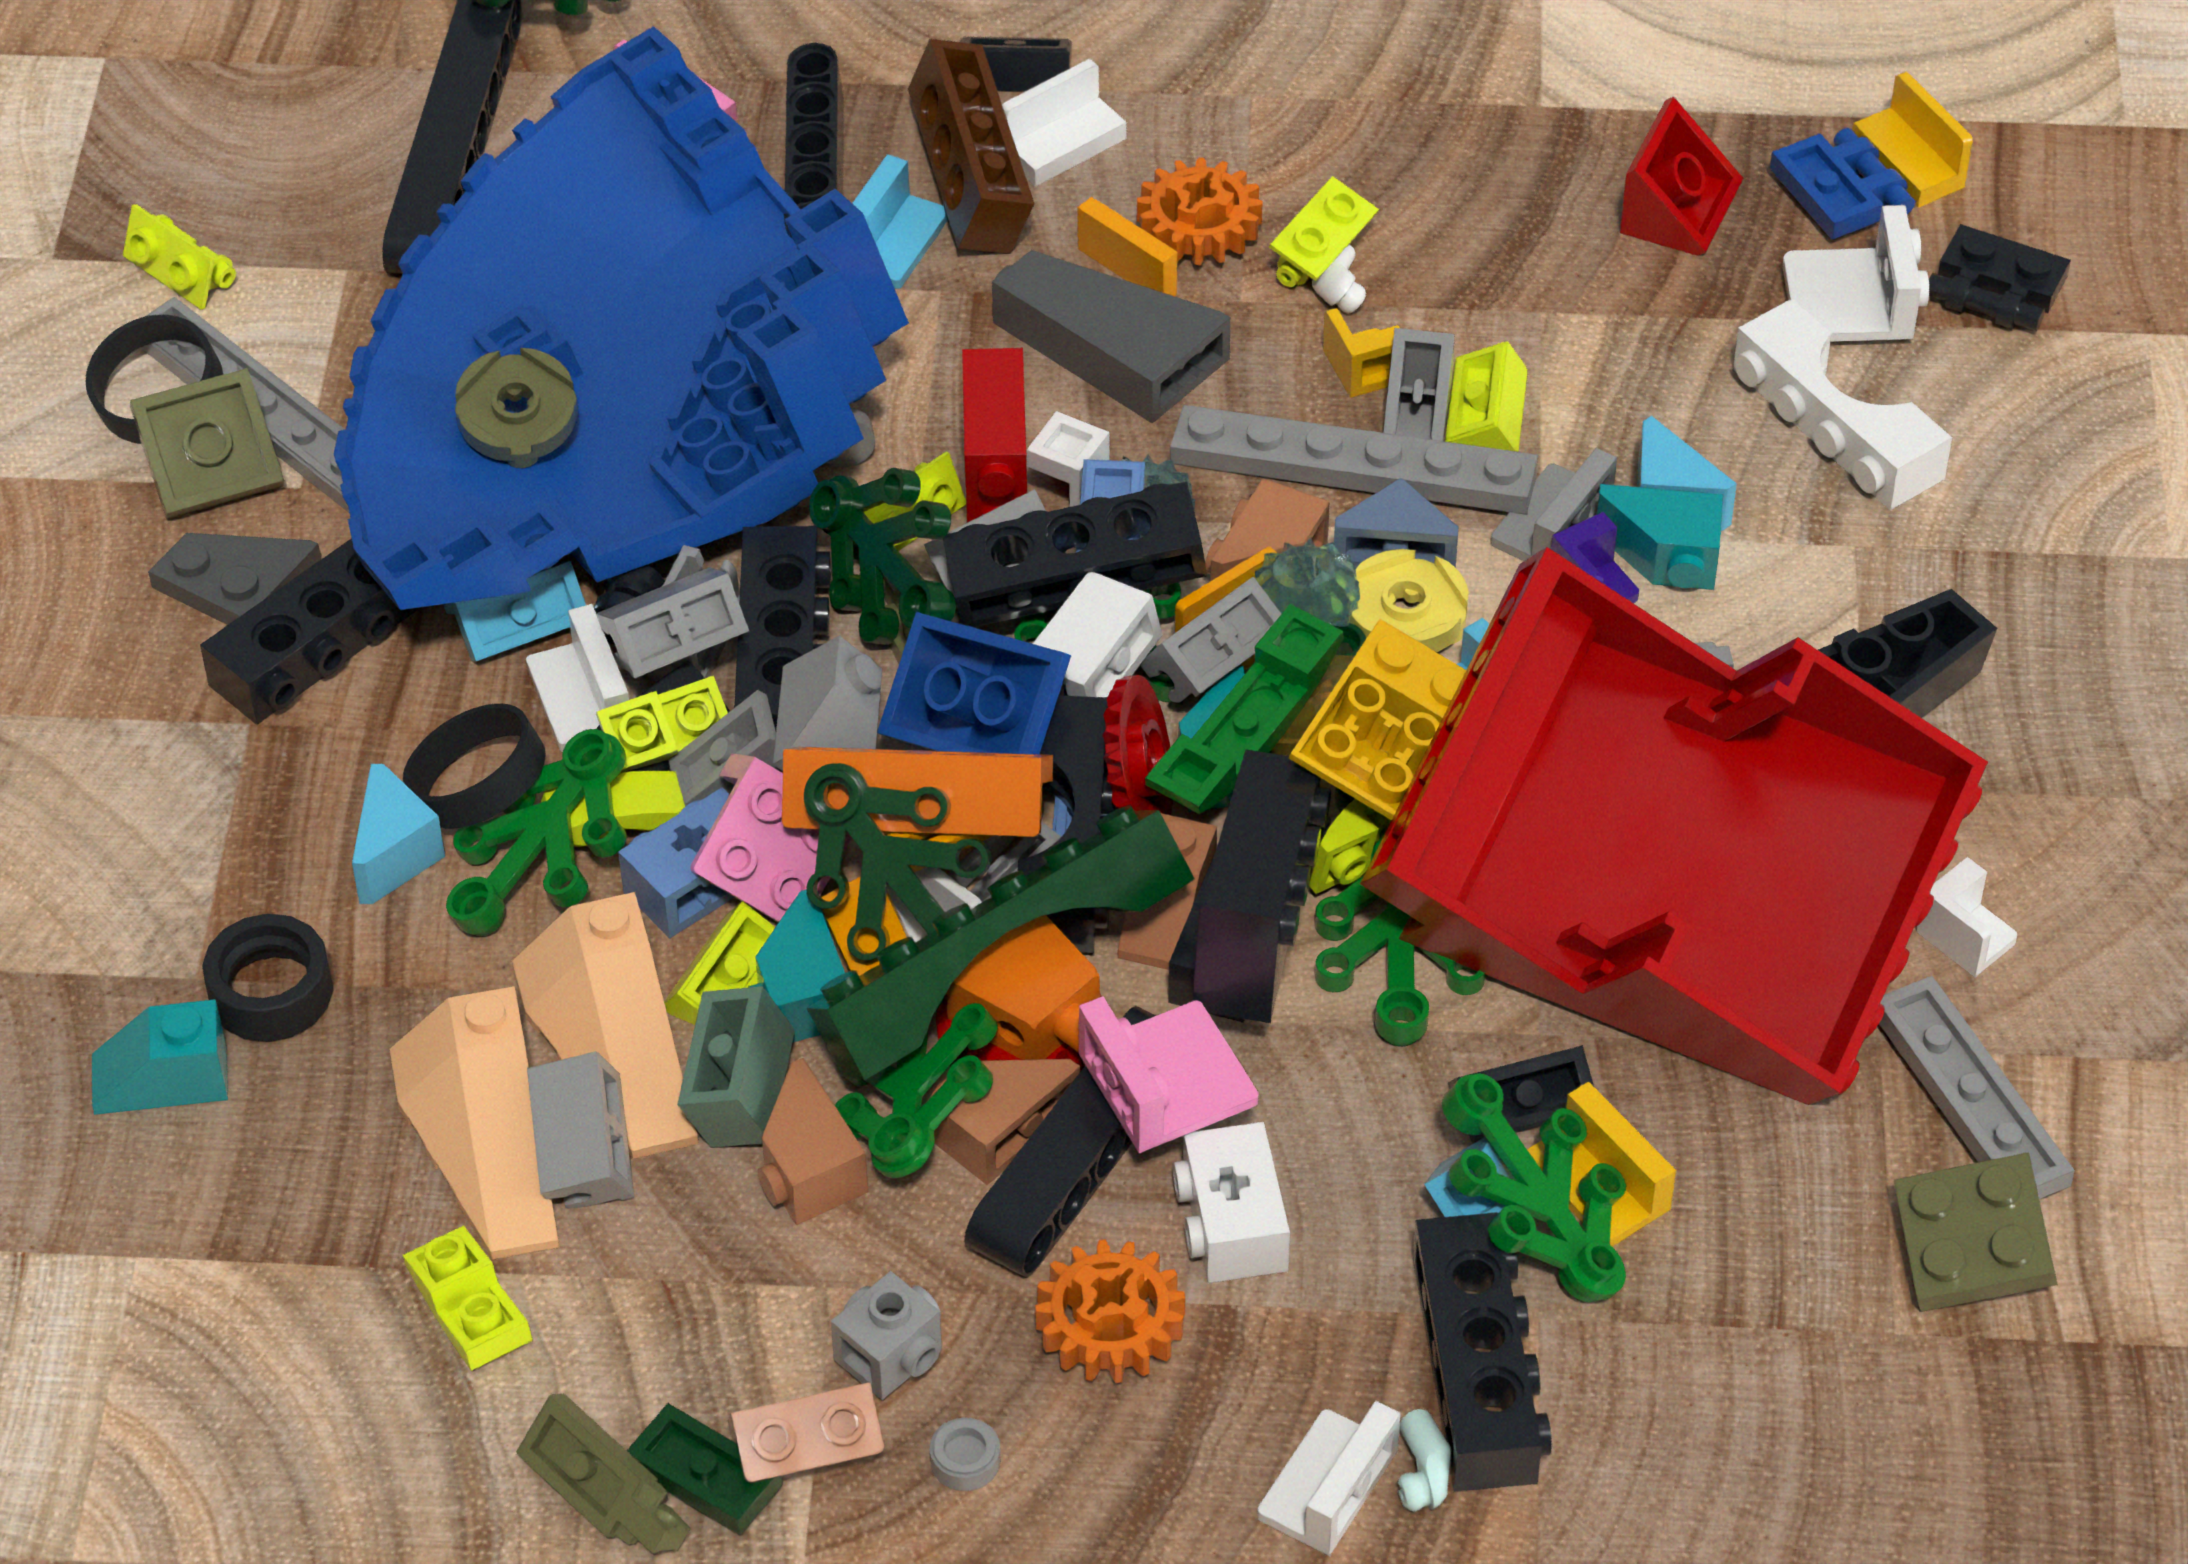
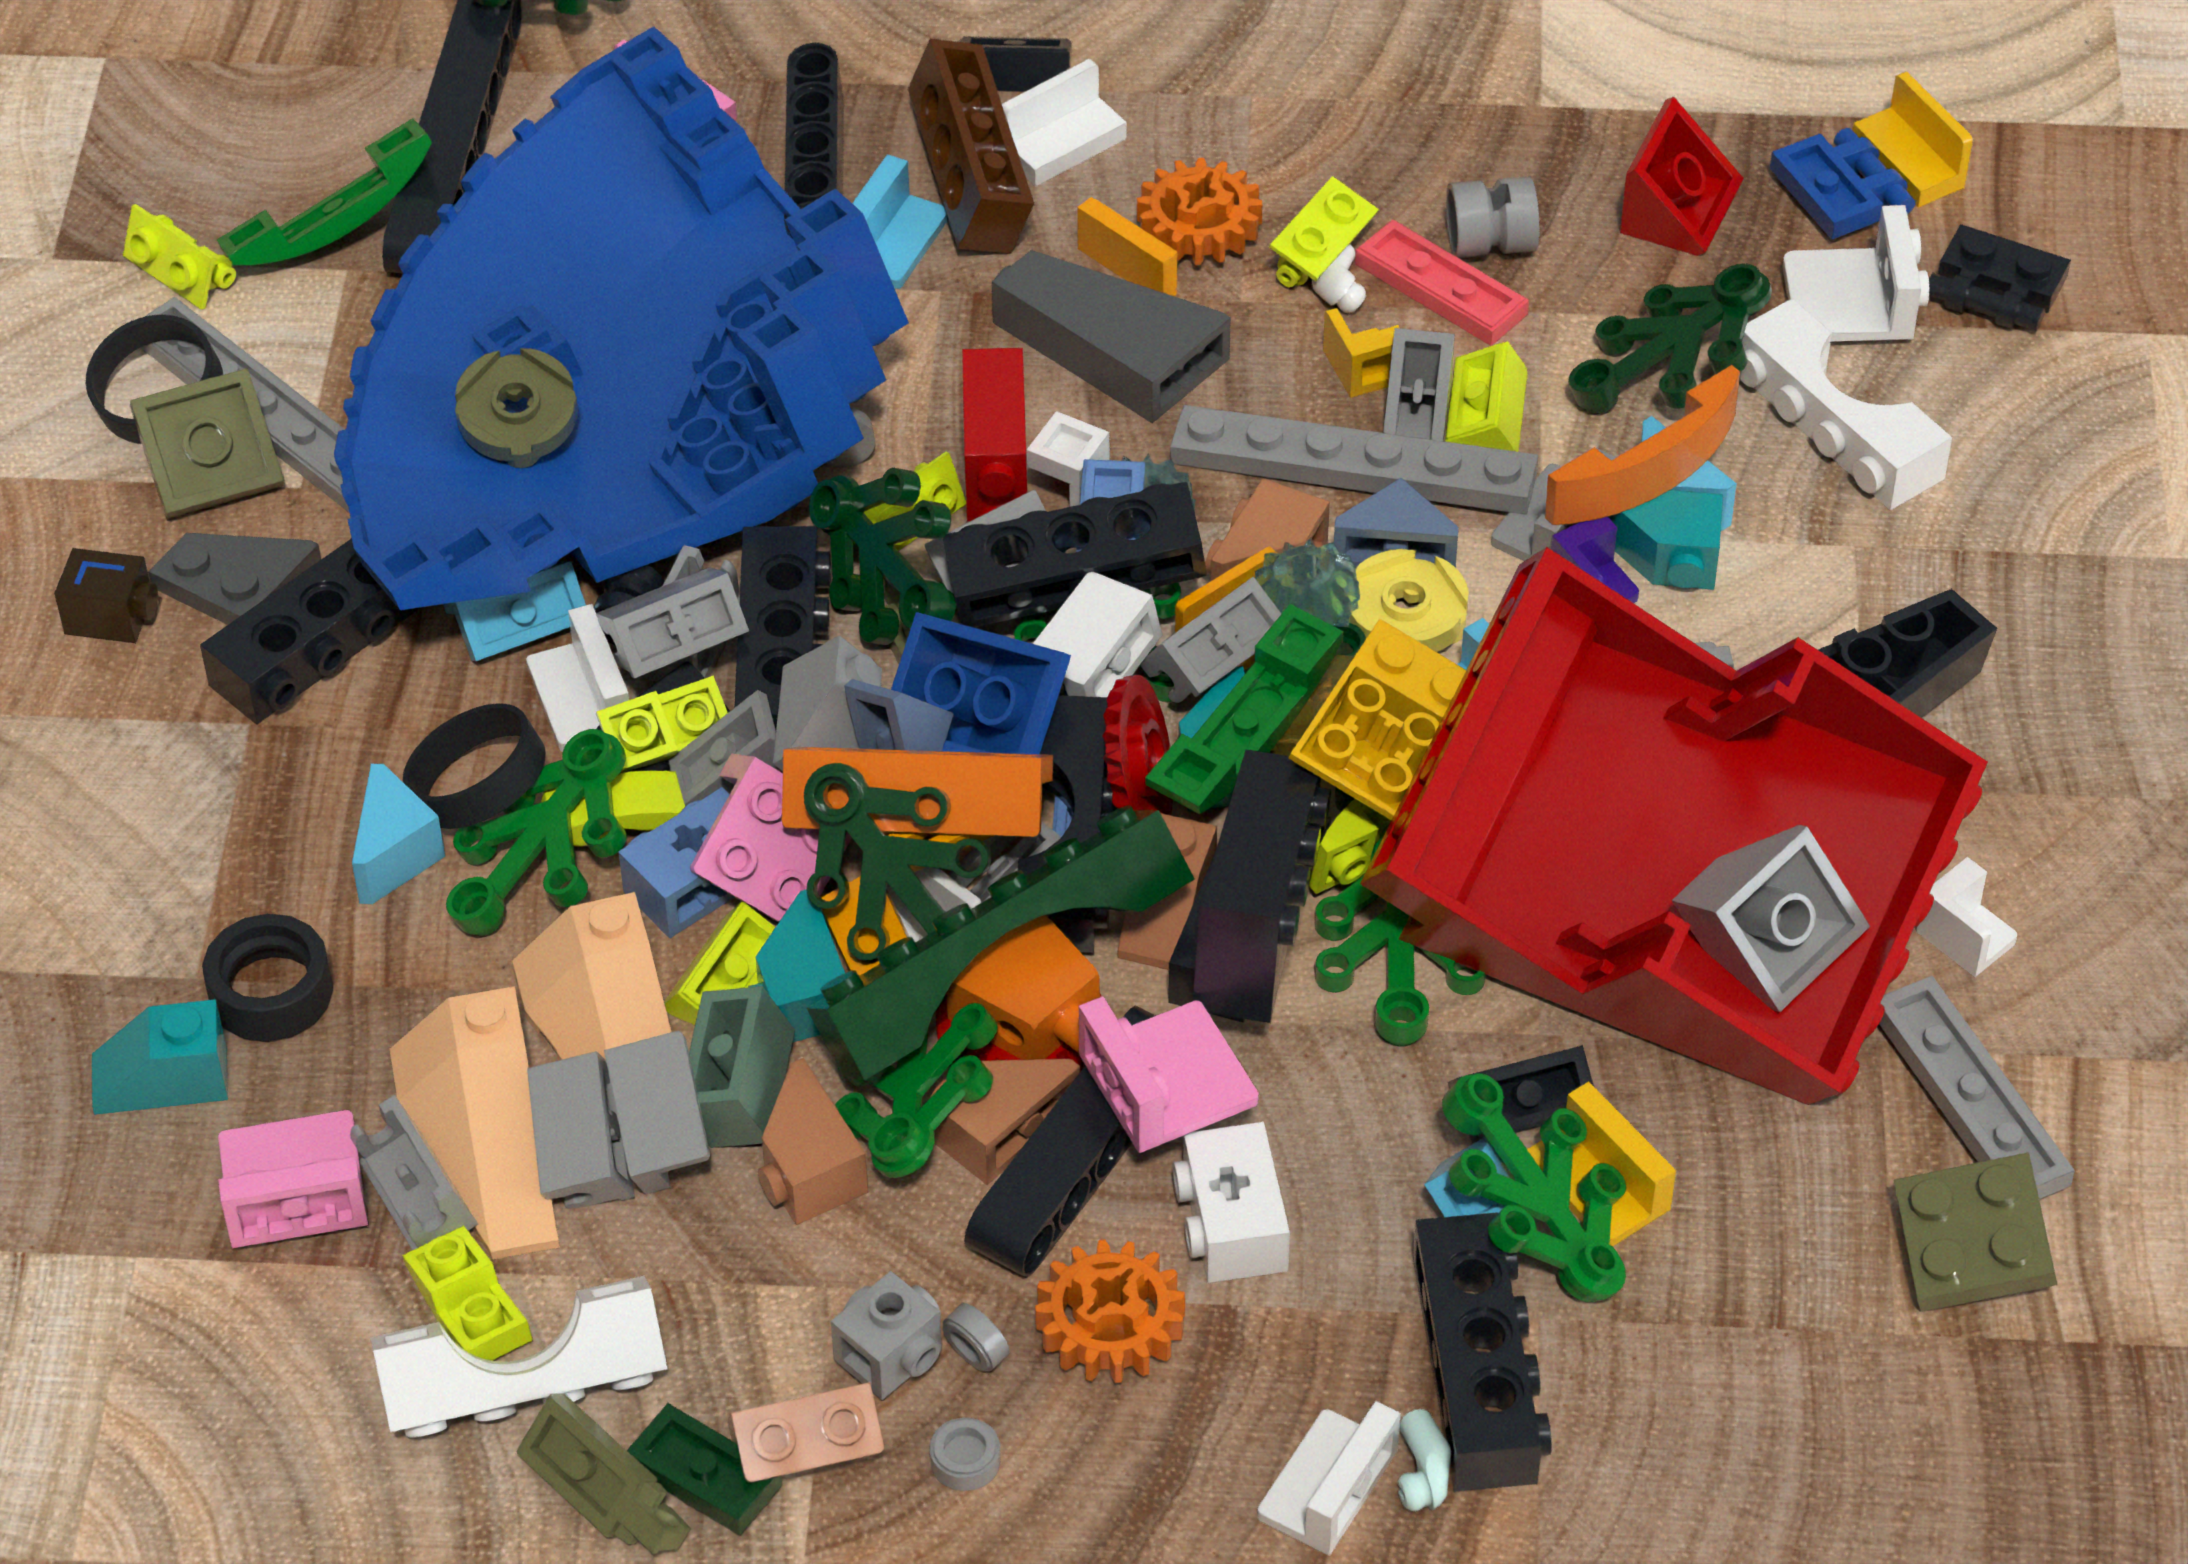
none -> dark brown brick [54,548,158,643]
none -> green slope [217,118,432,265]
none -> bright pink bracket [218,1110,368,1248]
none -> light grey hinge [350,1094,478,1250]
none -> white arch [370,1276,667,1437]
none -> light grey panel [604,1031,710,1194]
none -> sand blue slope [844,679,954,751]
none -> light grey tile [943,1303,1010,1372]
none -> coral tile [1355,219,1529,346]
none -> light grey wheel [1446,176,1539,258]
none -> orange slope [1545,365,1740,525]
none -> dark green plant [1568,264,1772,413]
none -> light grey slope [1671,825,1870,1012]

